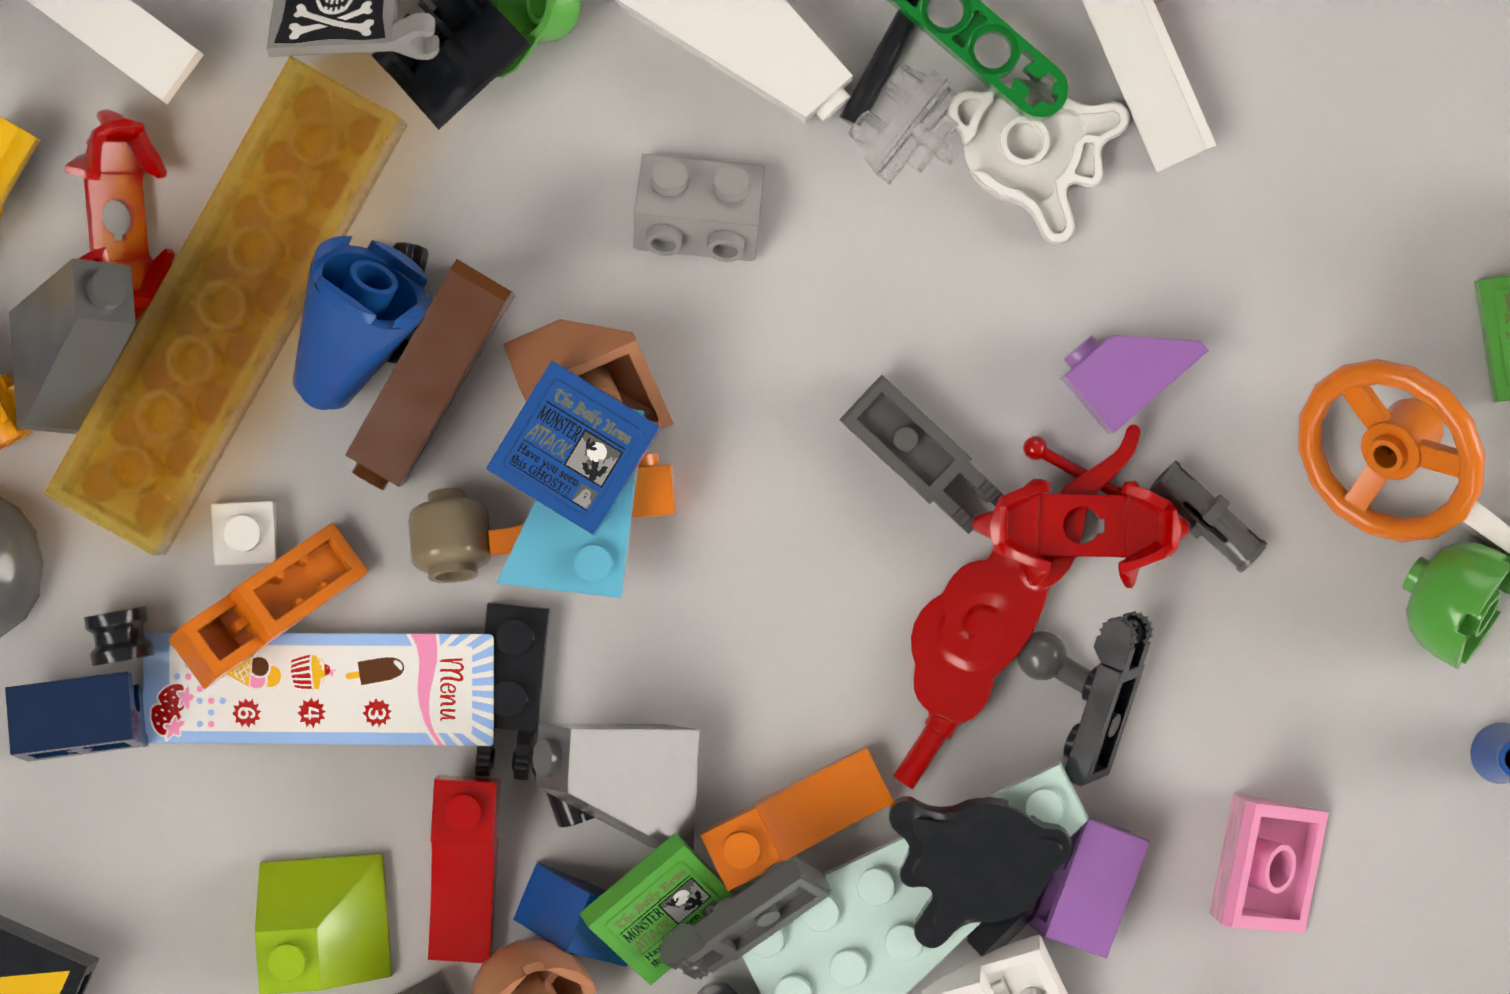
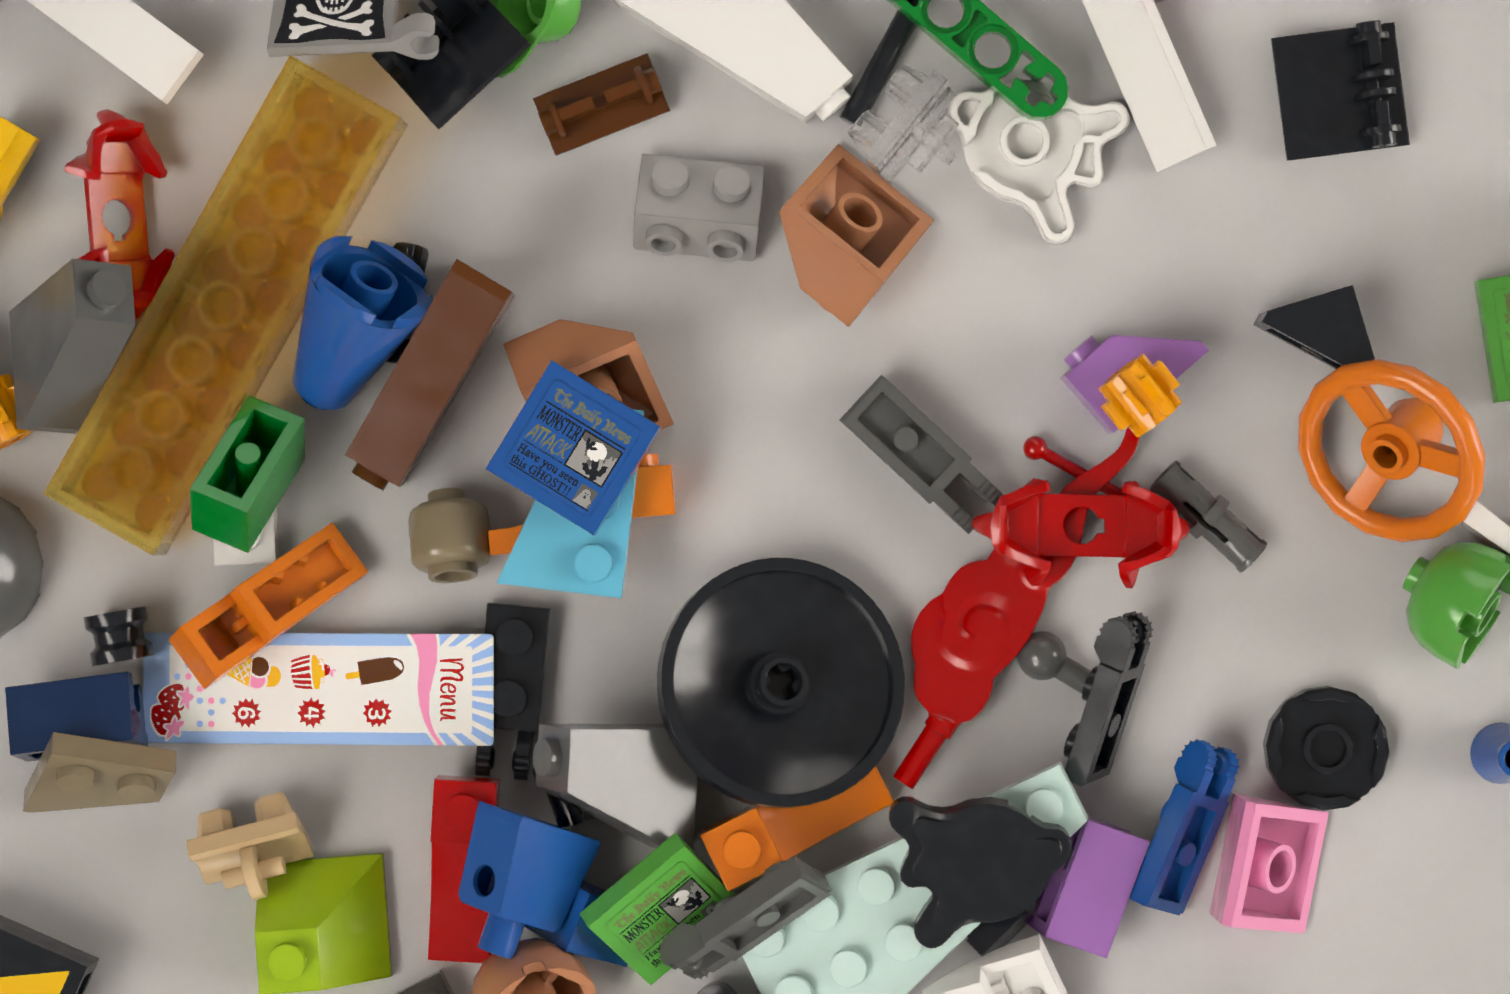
none -> dark tan wing [23,732,177,813]
none -> tan hips [186,792,314,900]
none -> green brick [190,395,305,553]
none -> blue torso [458,801,601,959]
none -> reddish brown hinge [533,53,670,156]
none -> black dish [657,558,905,808]
none -> nougat slope [779,144,934,327]
none -> light orange gear [1098,353,1182,437]
none -> blue hinge [1129,739,1240,916]
none -> black slope [1253,285,1375,369]
none -> black tile [1263,686,1389,810]
none -> black hinge [1271,20,1410,161]

